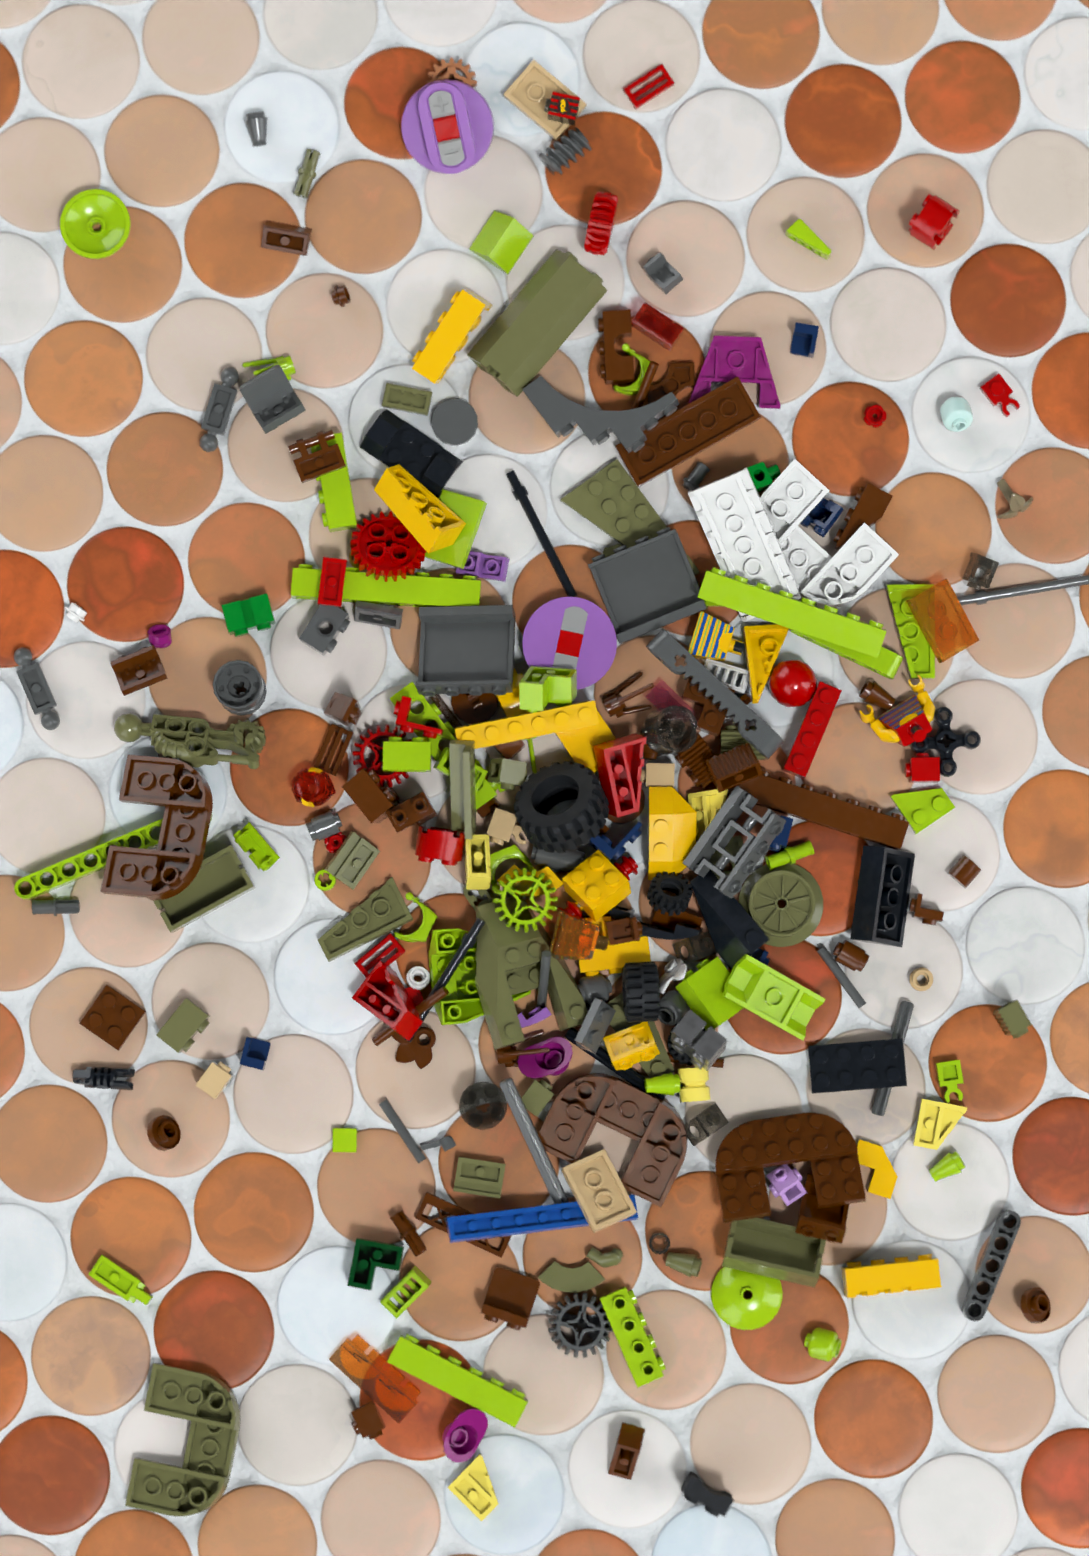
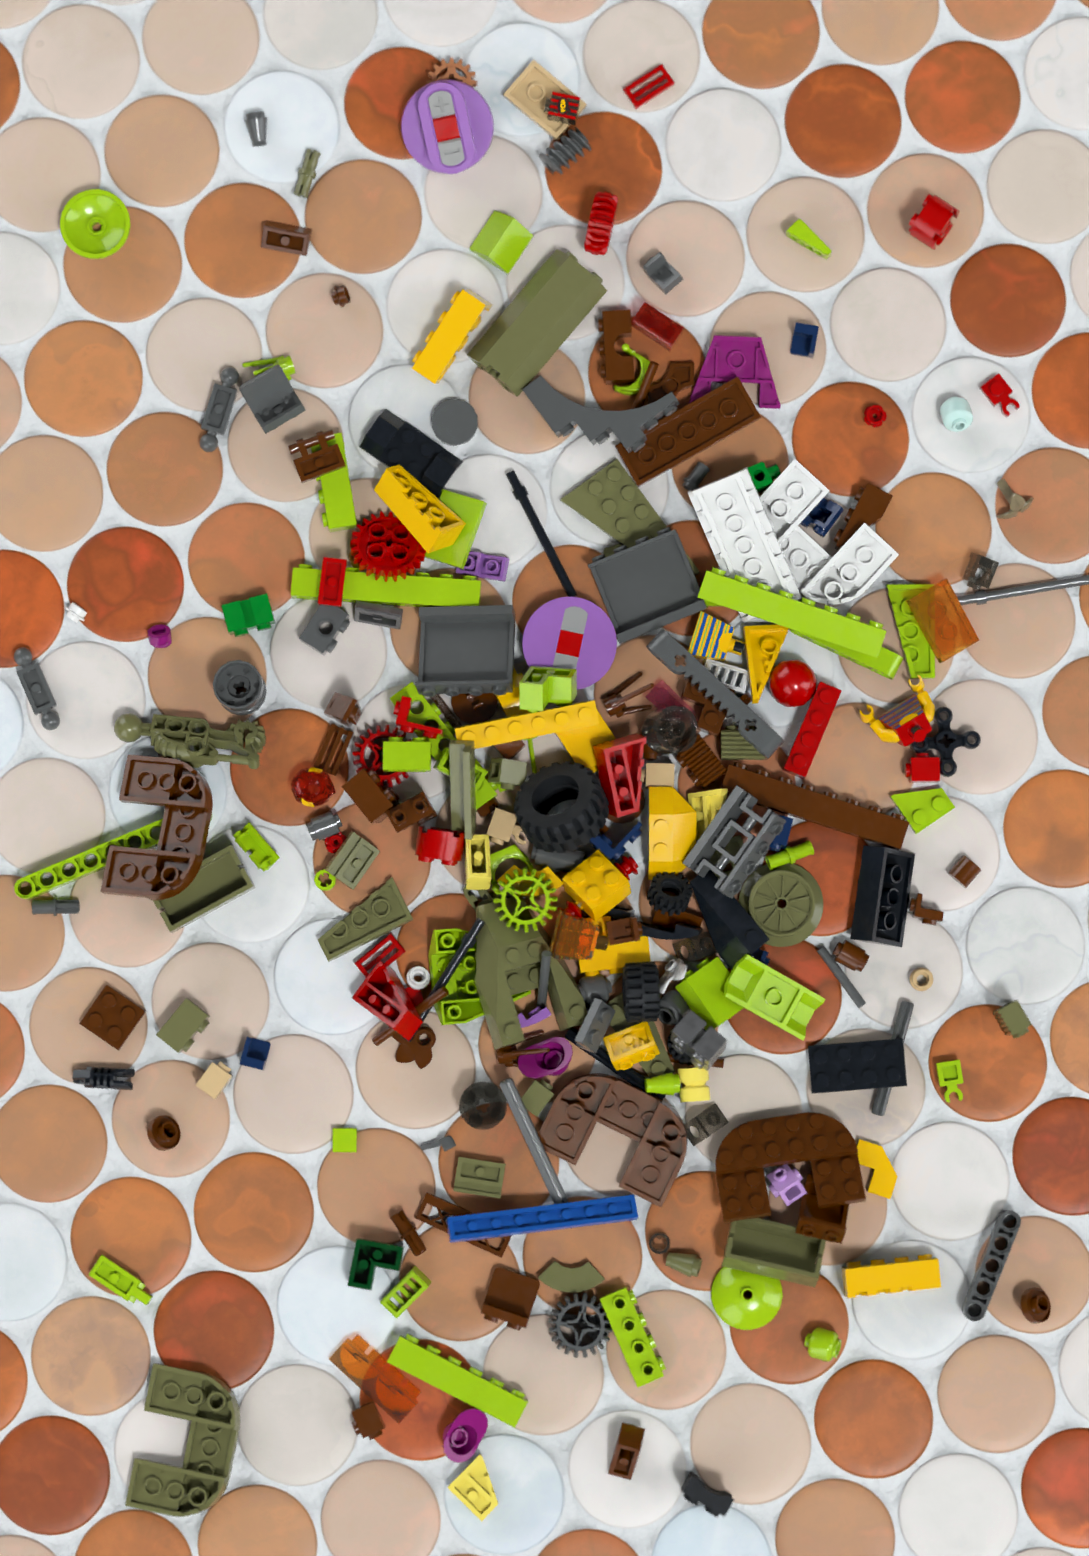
reddish brown bracket [110,645,168,696] -> none
dark grey bar [379,1099,426,1164] -> none
olive plate [382,383,433,416] -> none
lime helmet [394,892,438,942] -> none
tan plate [561,1149,637,1233] -> none
olive arm [586,1247,623,1268] -> none
reddish brown brick [706,743,762,793] -> none
reddish brown cone [859,680,896,710] -> none
light yellow wing [913,1099,967,1150] -> none
lime cone [929,1151,966,1182] -> none

